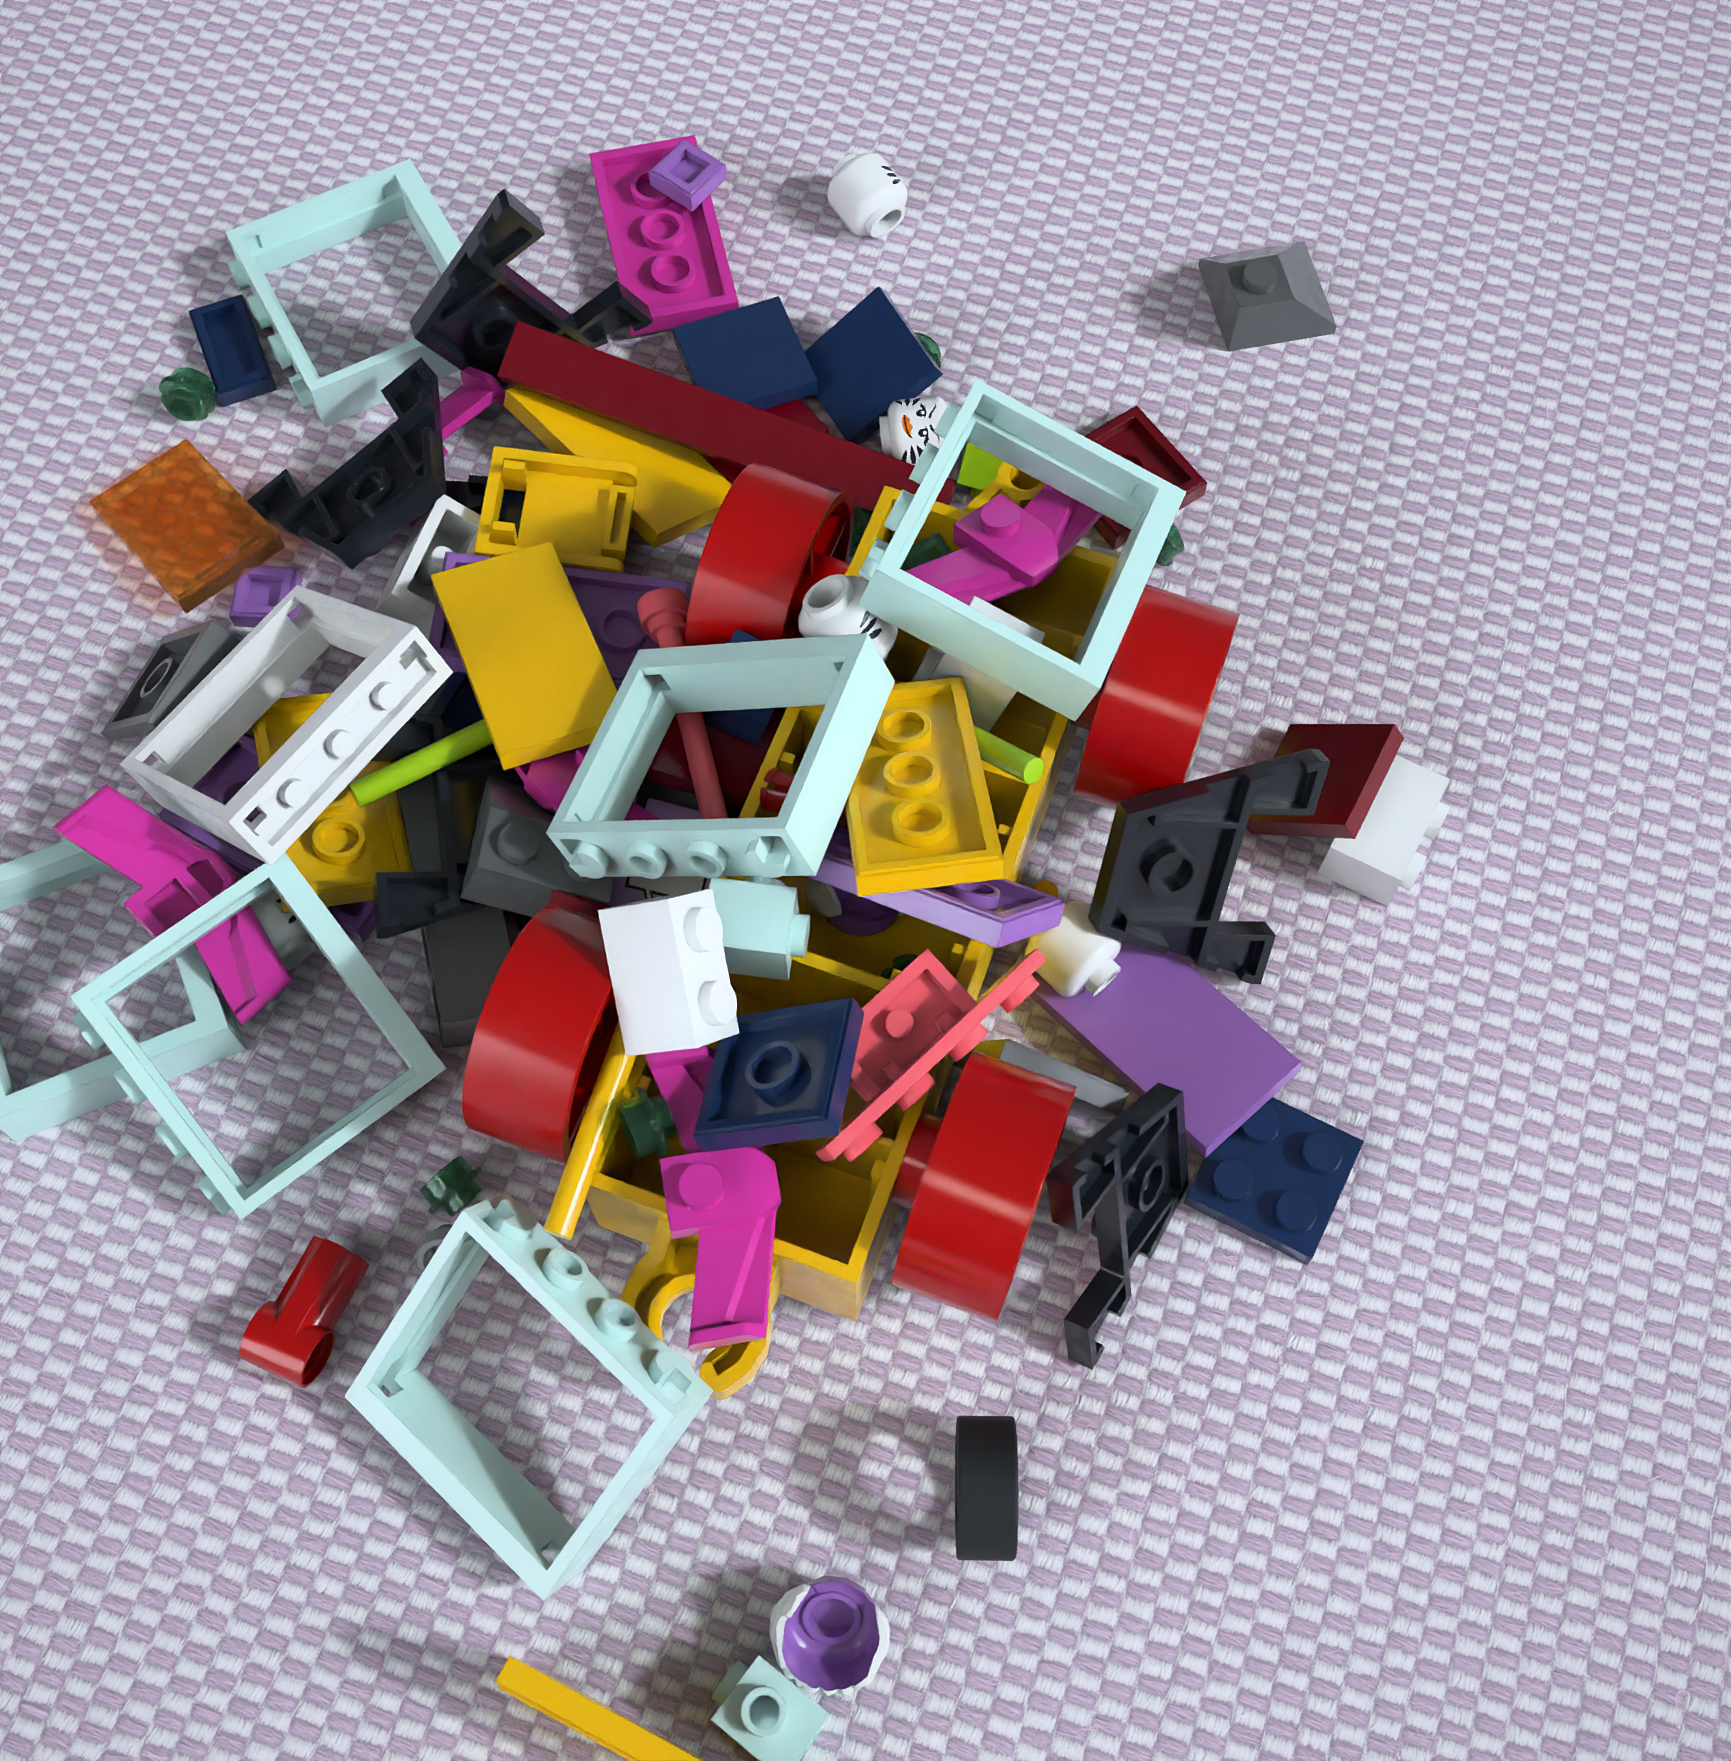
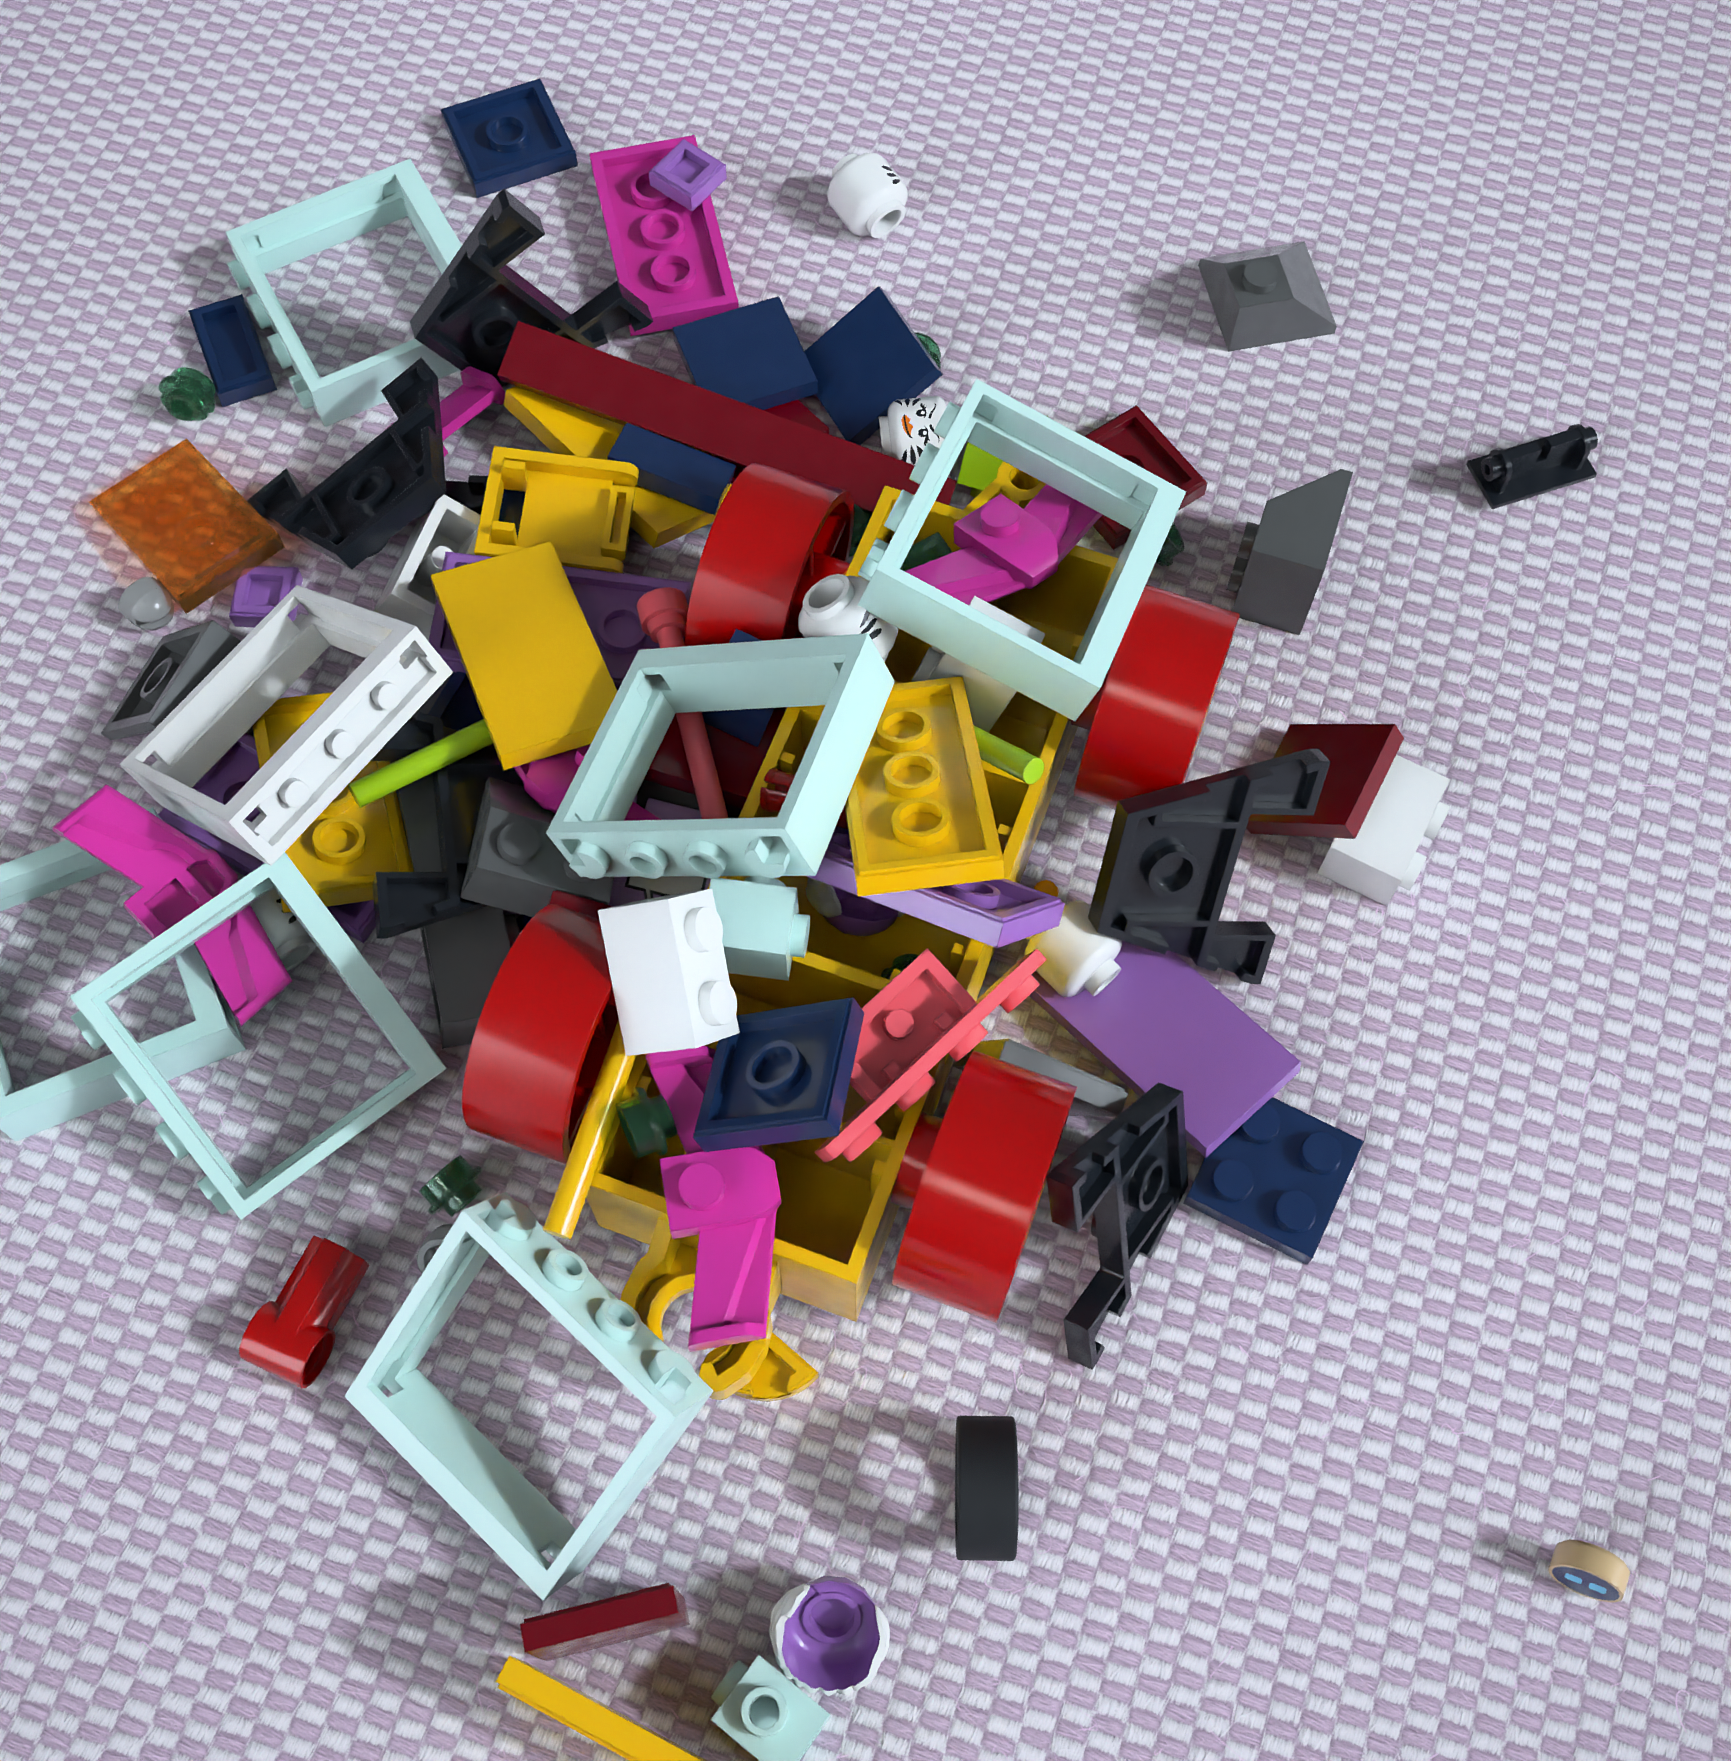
none -> light grey hinge [118,577,174,630]
none -> dark blue tile [440,78,578,198]
none -> dark red tile [520,1583,690,1661]
none -> dark blue tile [607,423,736,515]
none -> yellow tile [734,1332,819,1402]
none -> dark grey slope [1226,469,1353,635]
none -> black hinge [1466,424,1598,509]
none -> tan tile [1548,1540,1630,1602]

